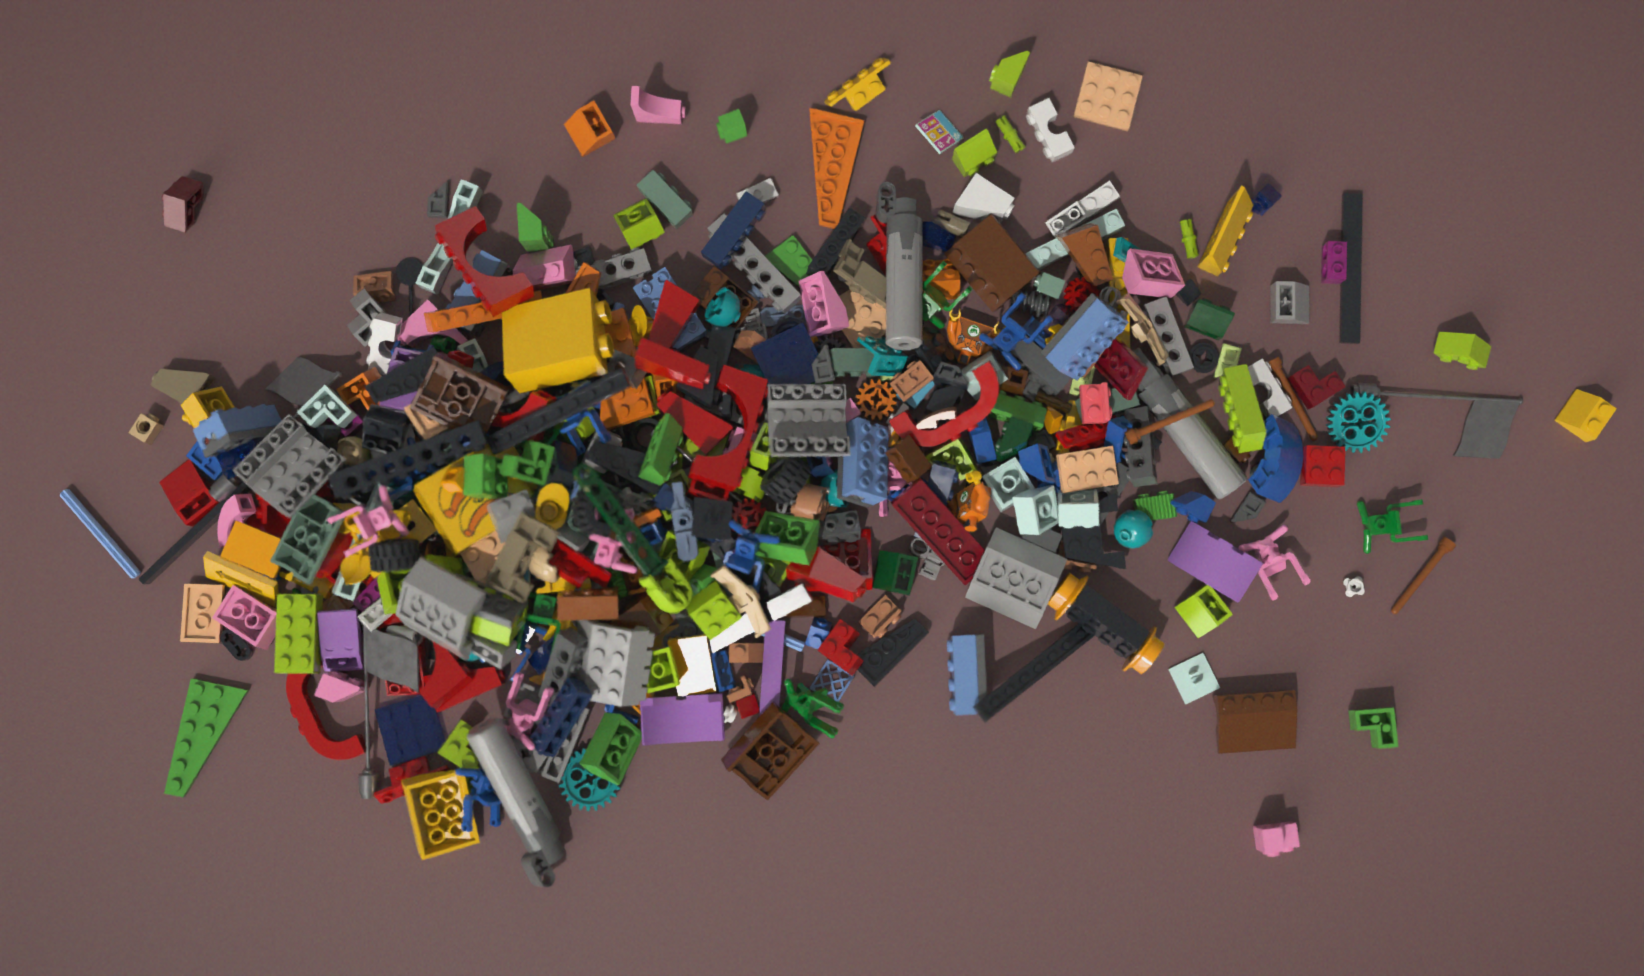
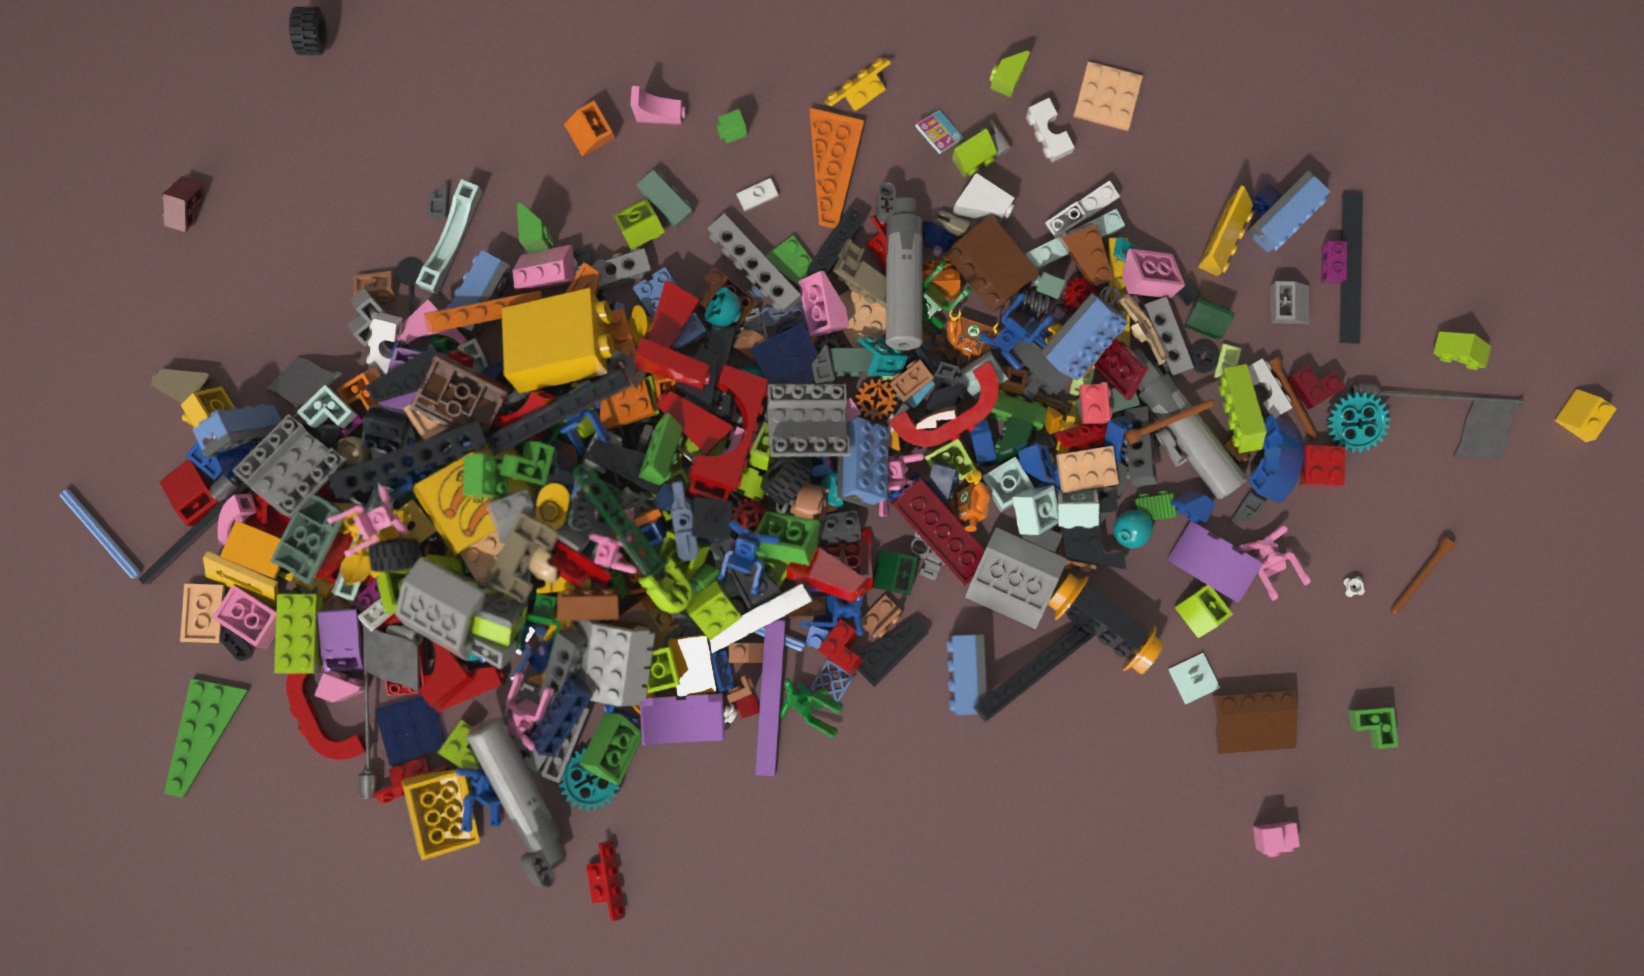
tan brick [129,413,164,445] -> none
red arch [434,206,534,317] -> none
light orange slope [440,467,464,493] -> none
dark blue brick [701,191,766,269] -> none
tan plate [710,565,771,638] -> none
reddish brown piece [721,702,820,801] -> none
reddish brown brick [885,435,932,484] -> none
lime pin [995,115,1026,153] -> none
lime pin [1179,219,1199,259] -> none
green piece [1357,499,1428,554] -> none
none -> black tyre [289,6,327,55]
none -> red bracket [586,840,625,922]
none -> dark grey tile [635,425,653,452]
none -> blue piece [800,586,864,636]
none -> light grey hinge [979,120,1011,157]
none -> light grey piece [1156,428,1187,467]
none -> medium blue piece [1246,170,1331,253]

